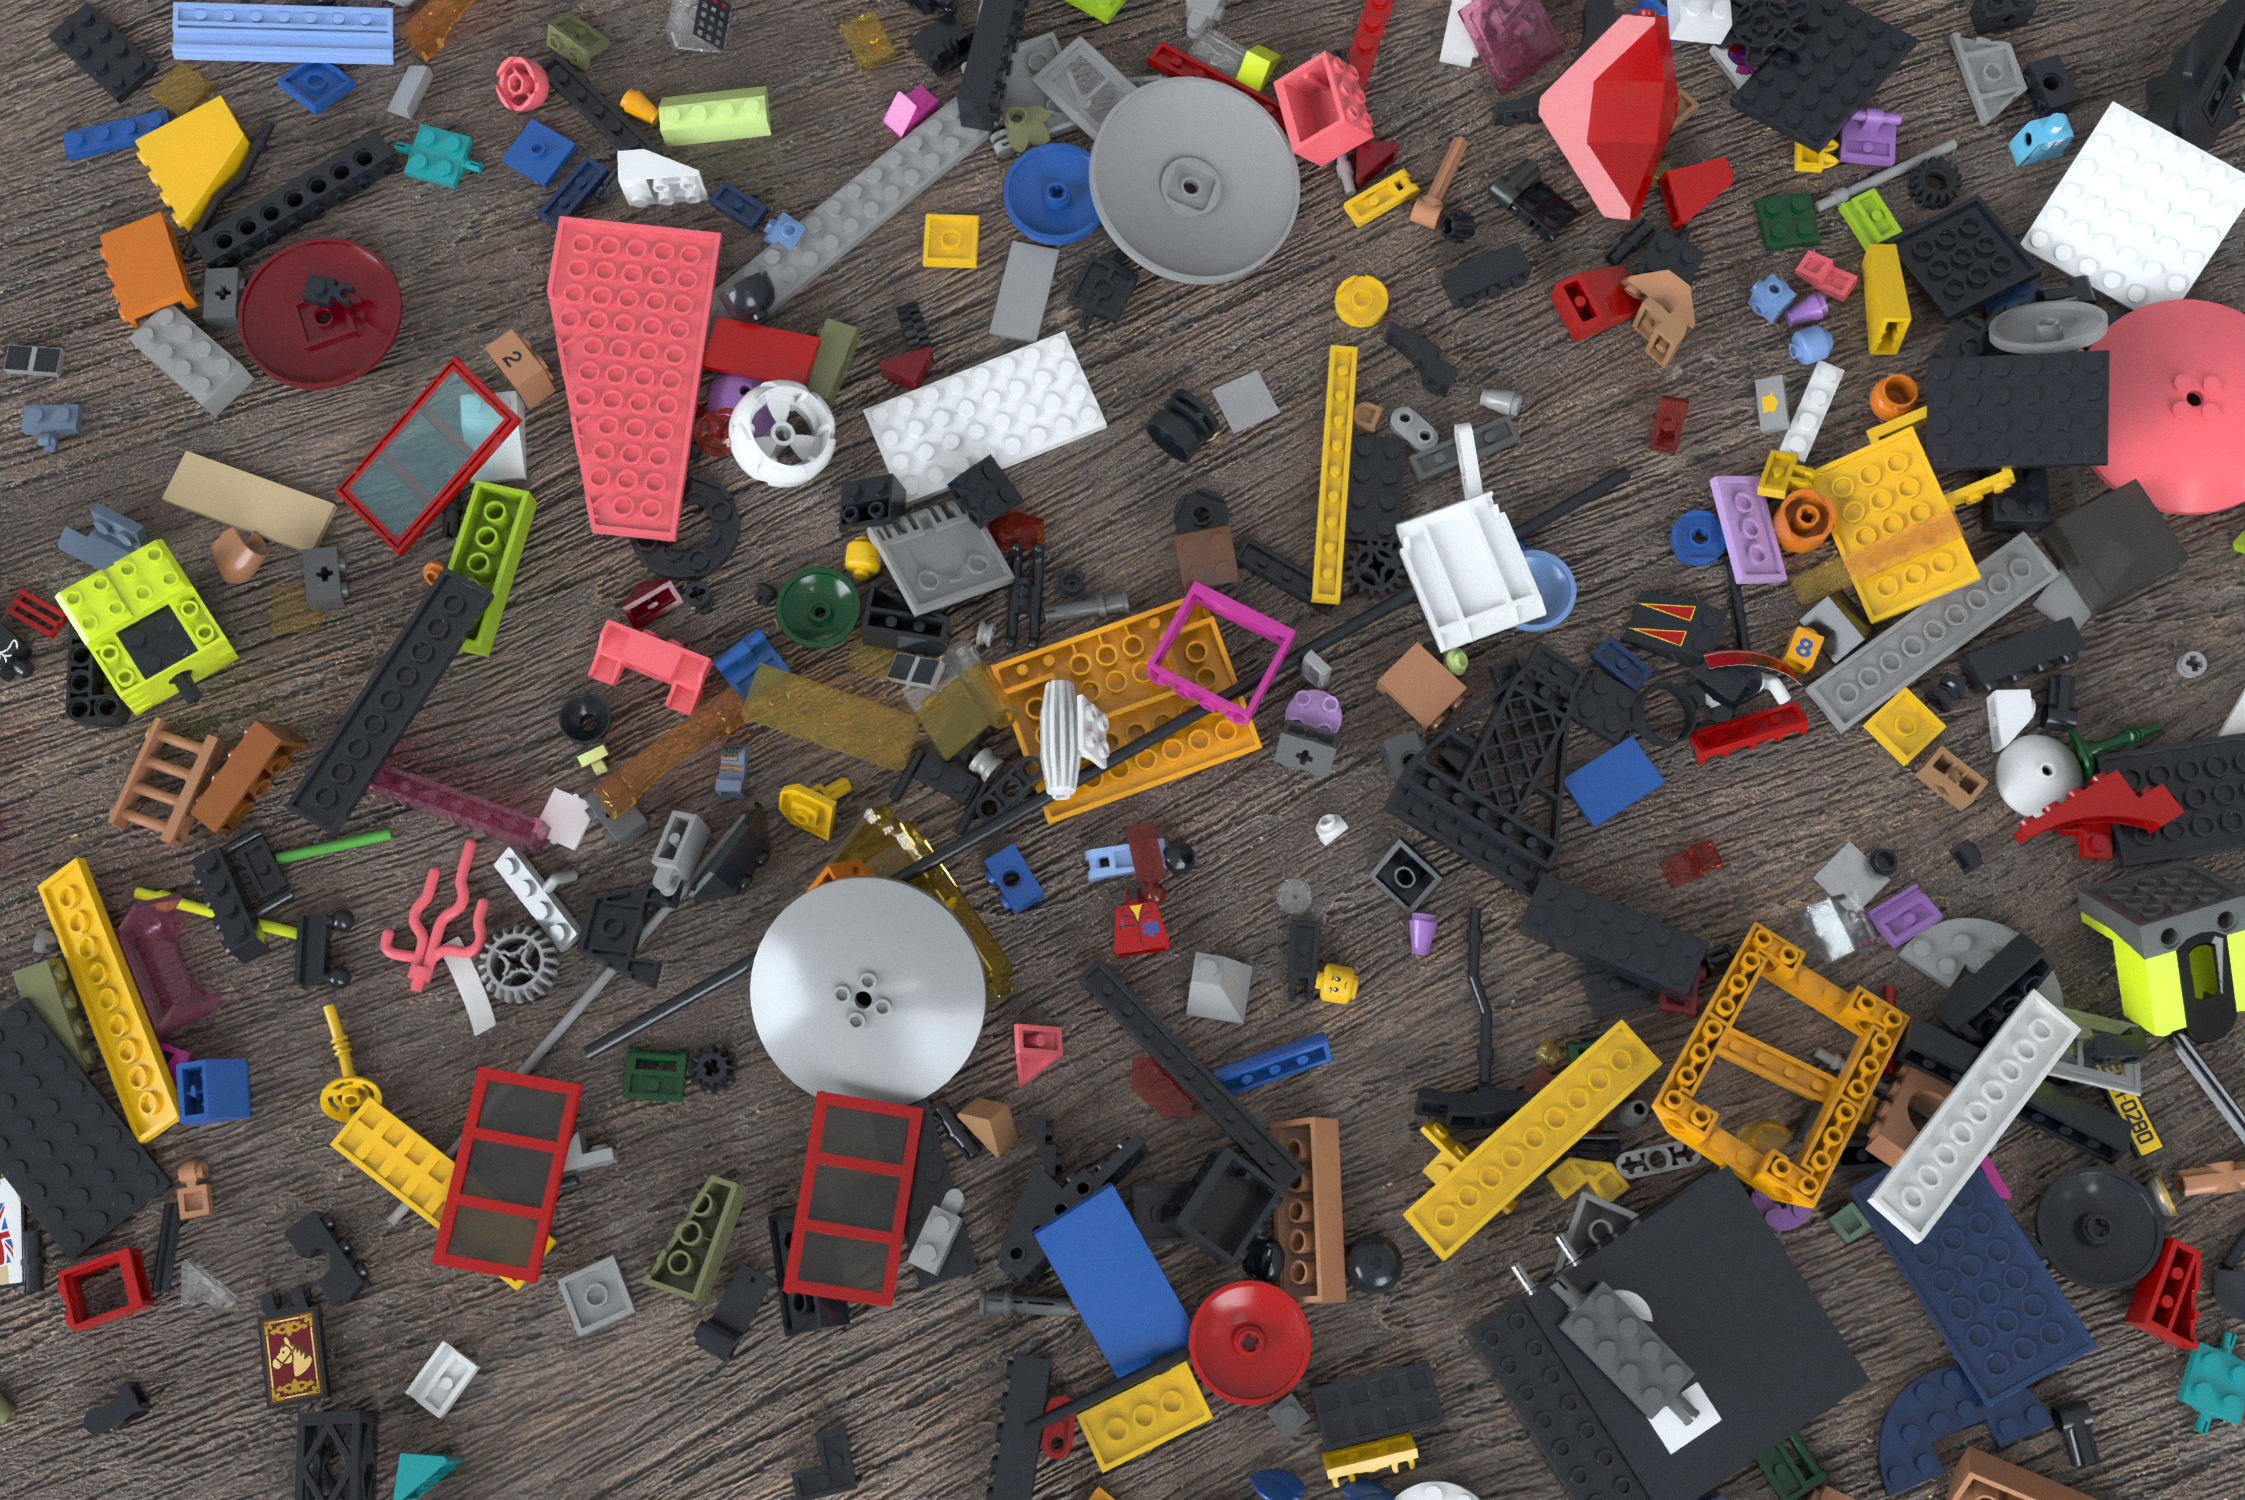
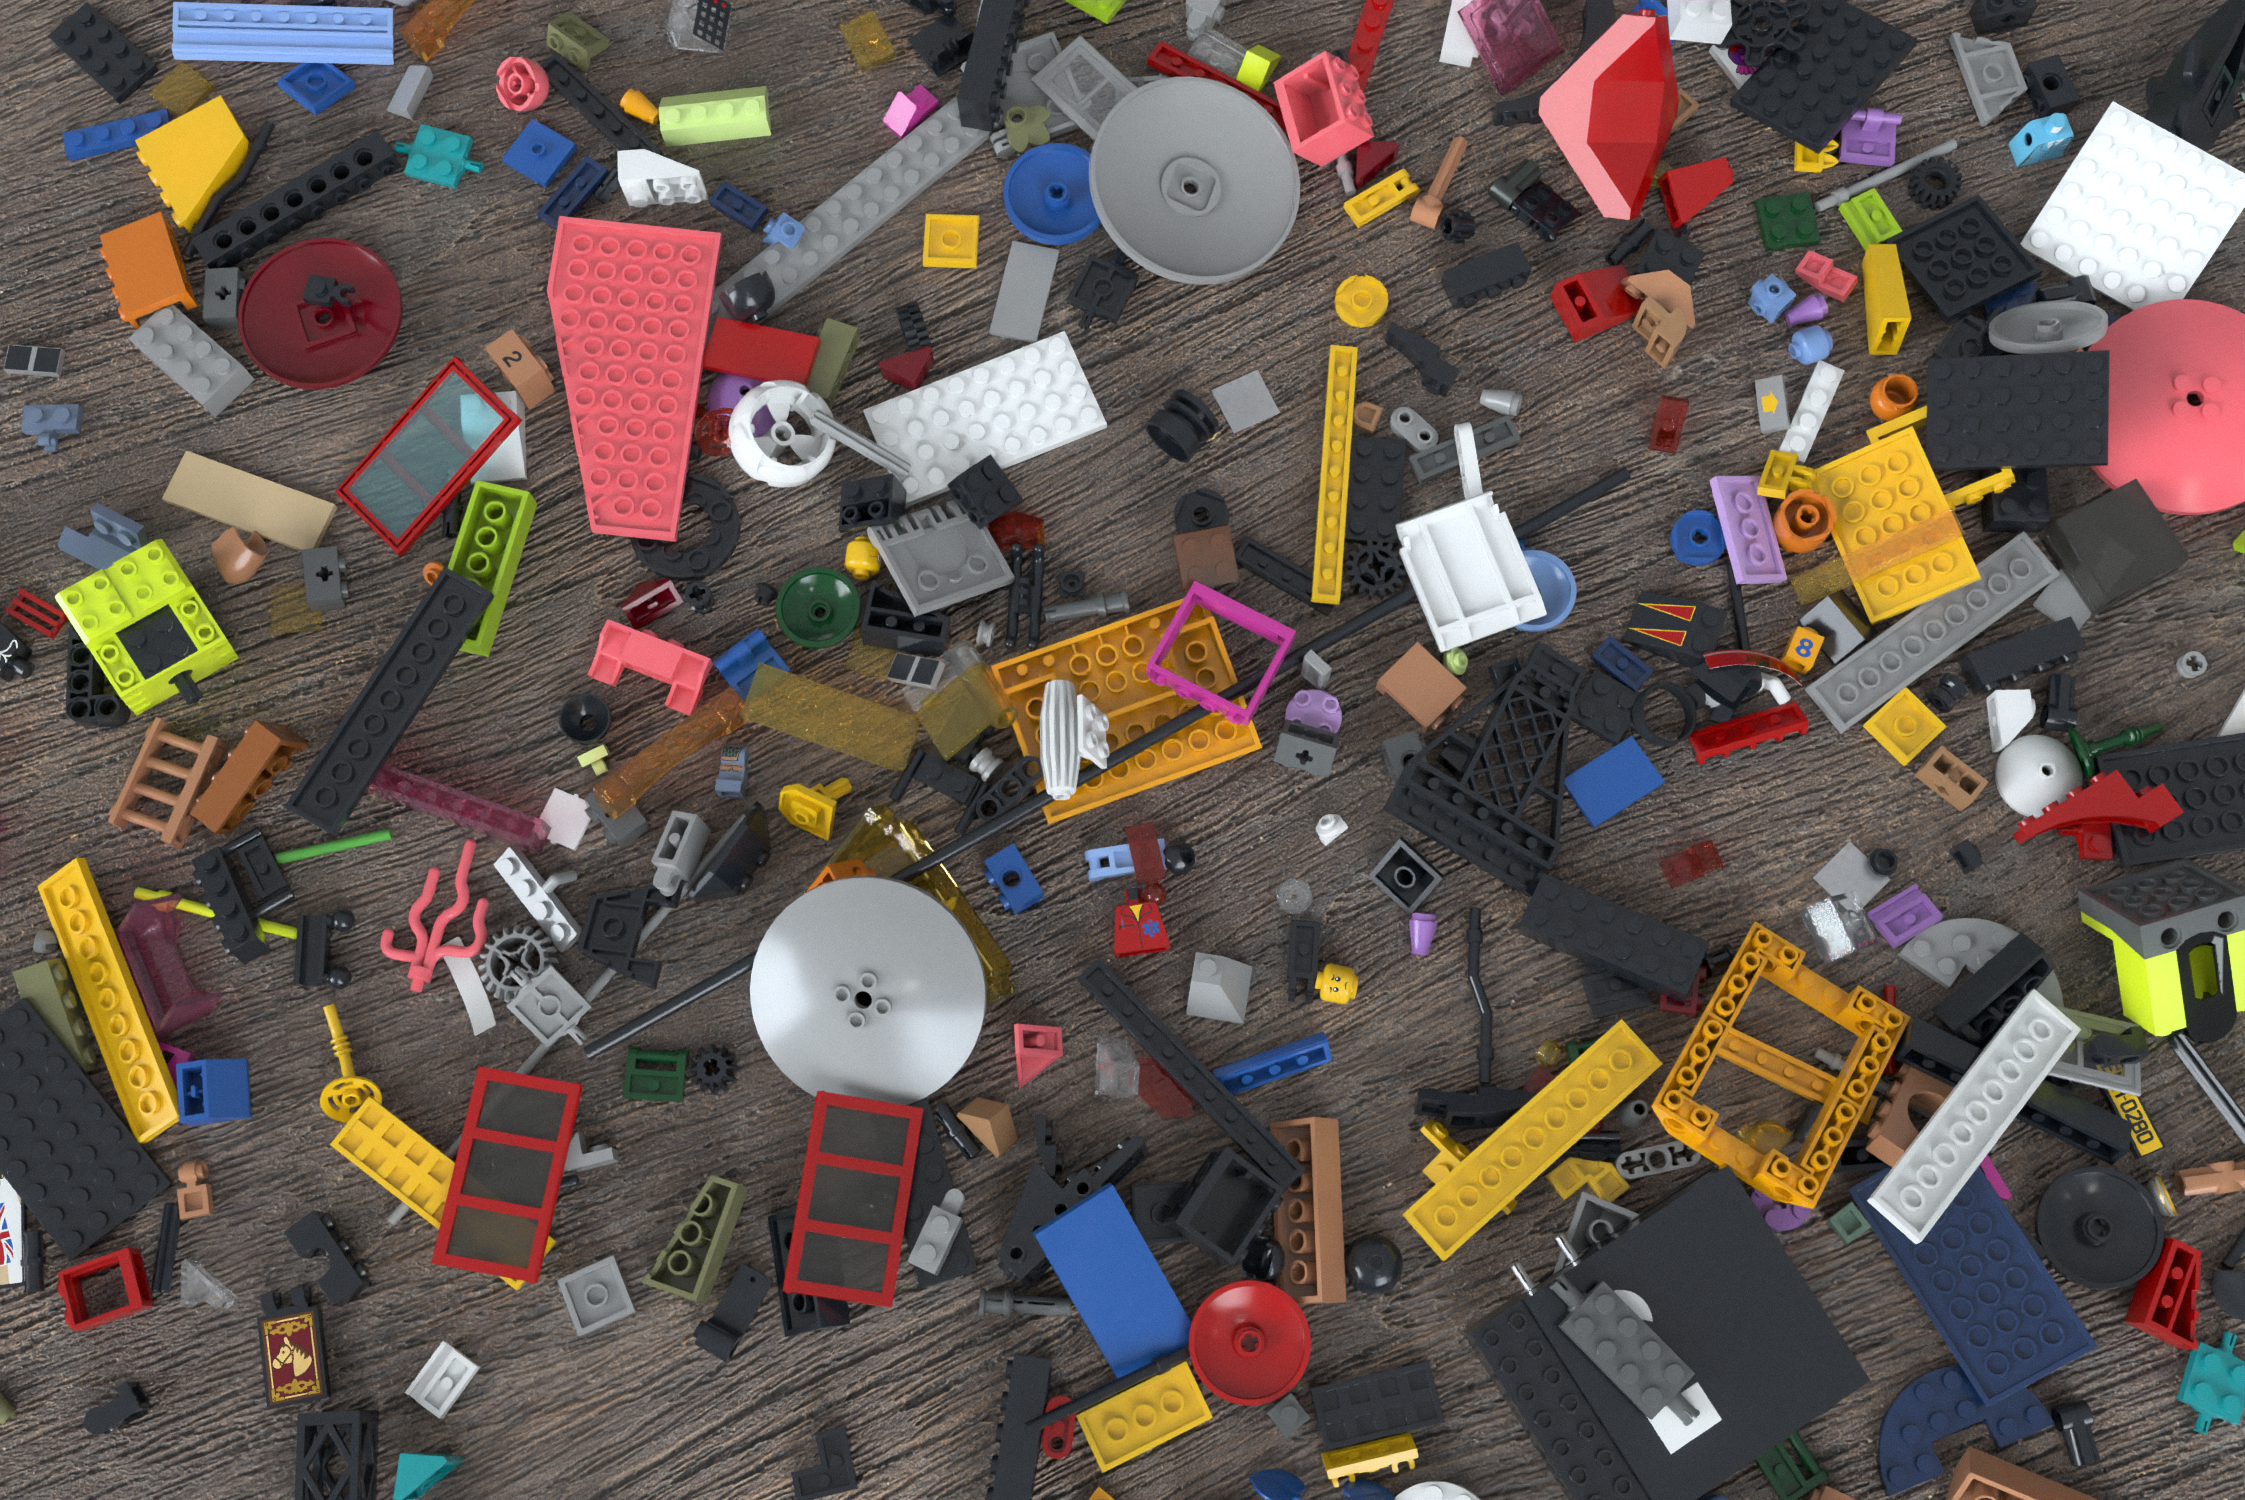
none -> light grey plate [506,963,592,1048]
none -> light grey axle [810,410,911,478]
none -> clear slope [1095,1036,1140,1099]

